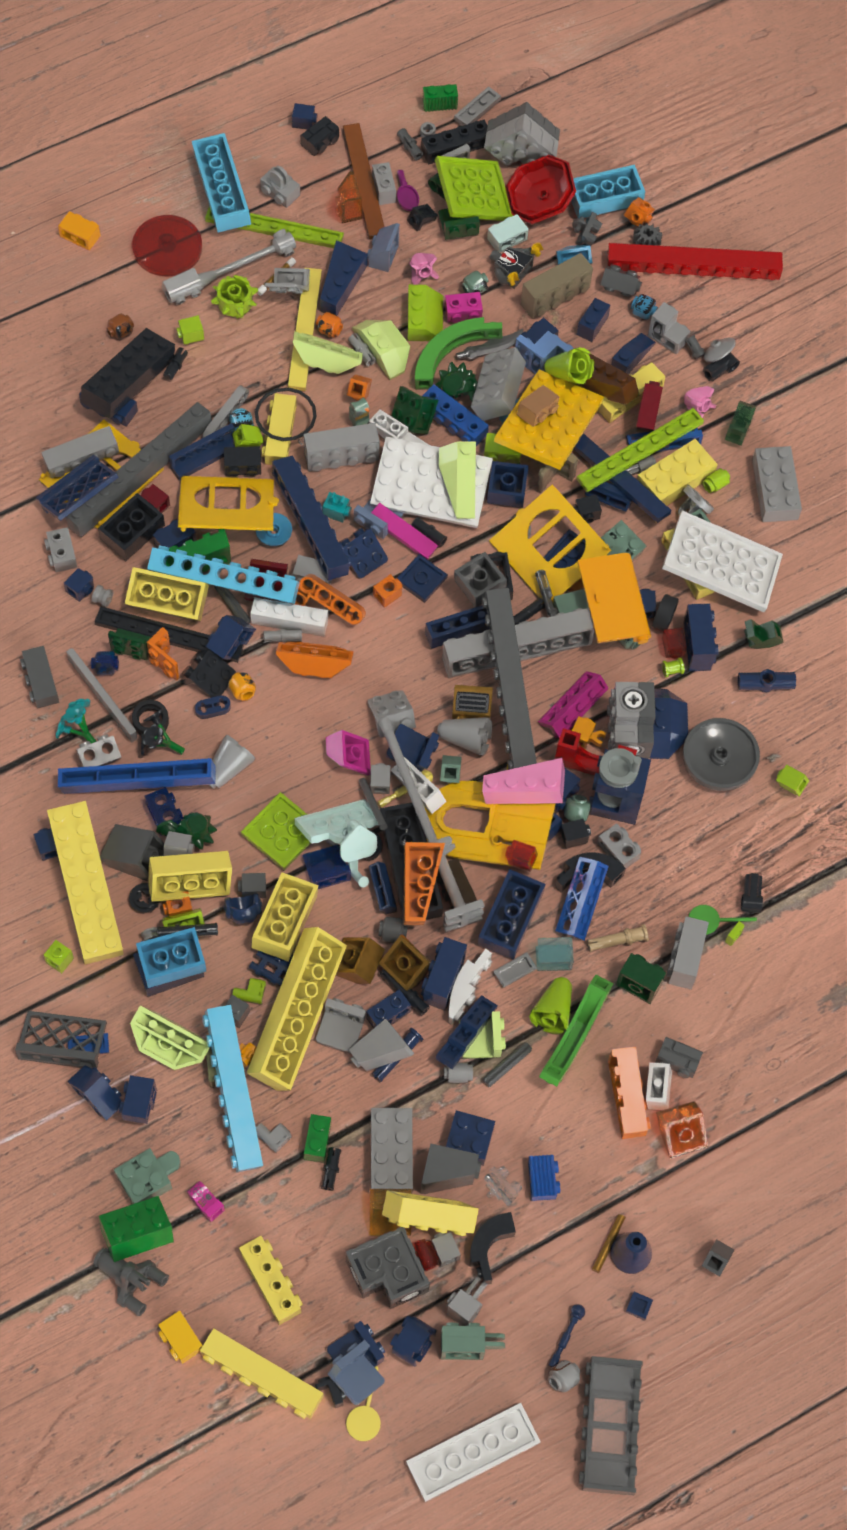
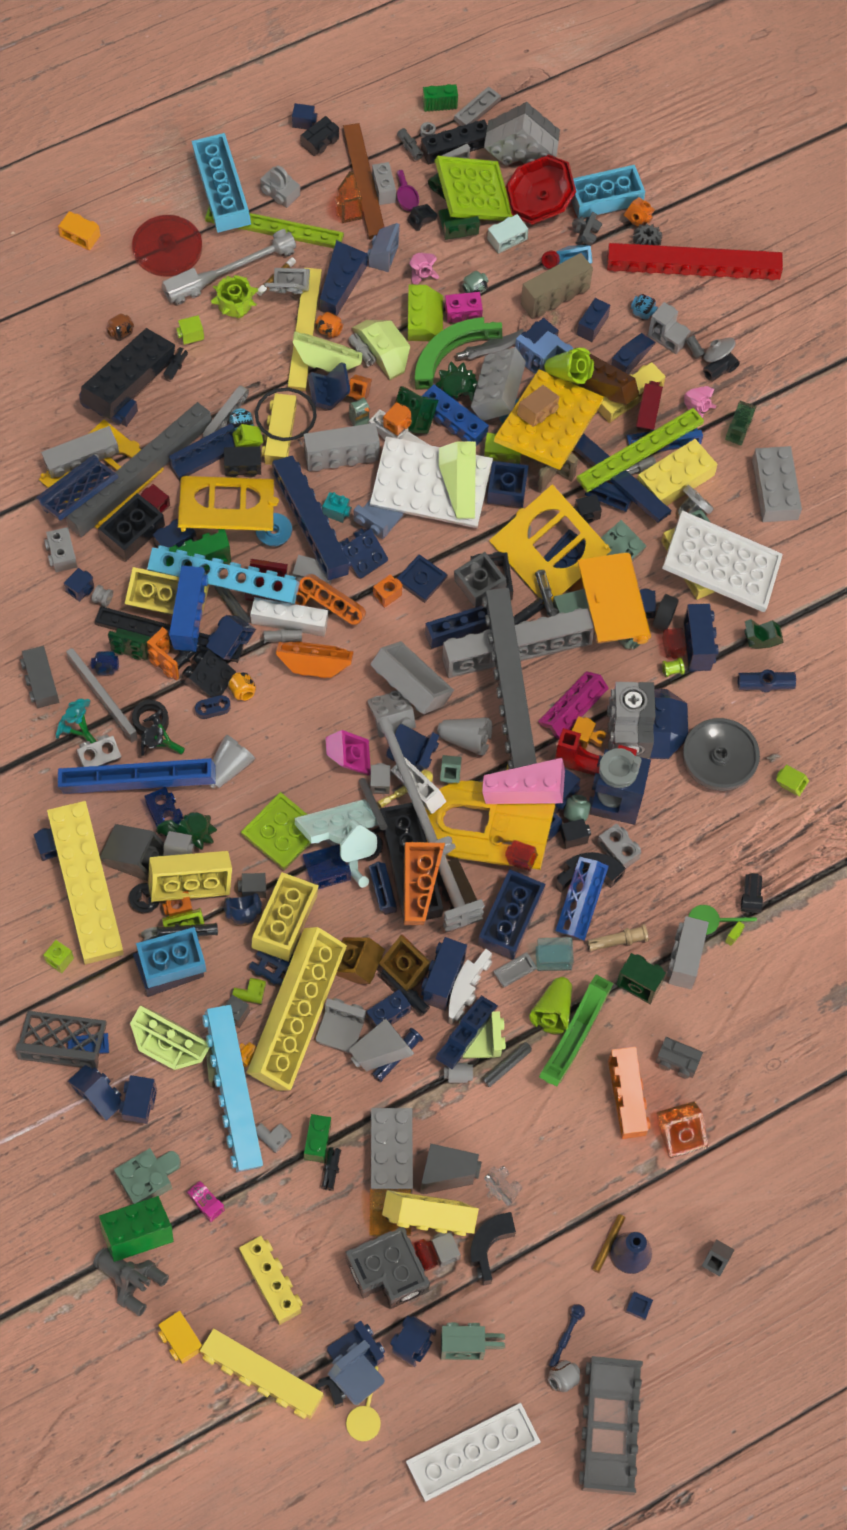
dark pink tile [371,503,438,560] -> none
dark grey head [378,917,408,943] -> none
black pin [412,517,447,546] -> none
dark blue brick [446,1110,495,1166] -> none
light grey brick [446,1276,488,1326] -> none
slope [452,685,493,720] -> none
torso [490,243,543,289] -> none
blue brick [528,1155,560,1201] -> none
dark grey brick [600,264,642,297] -> none
white brick [646,1063,672,1111] -> none
lime brick [702,468,730,493] -> none
none -> blue wedge [169,565,208,652]
none -> black axle [174,643,201,670]
none -> dark blue bracket [308,362,350,410]
none -> light grey piece [370,641,454,714]
none -> orange brick [383,402,412,436]
none -> red tile [542,250,560,269]

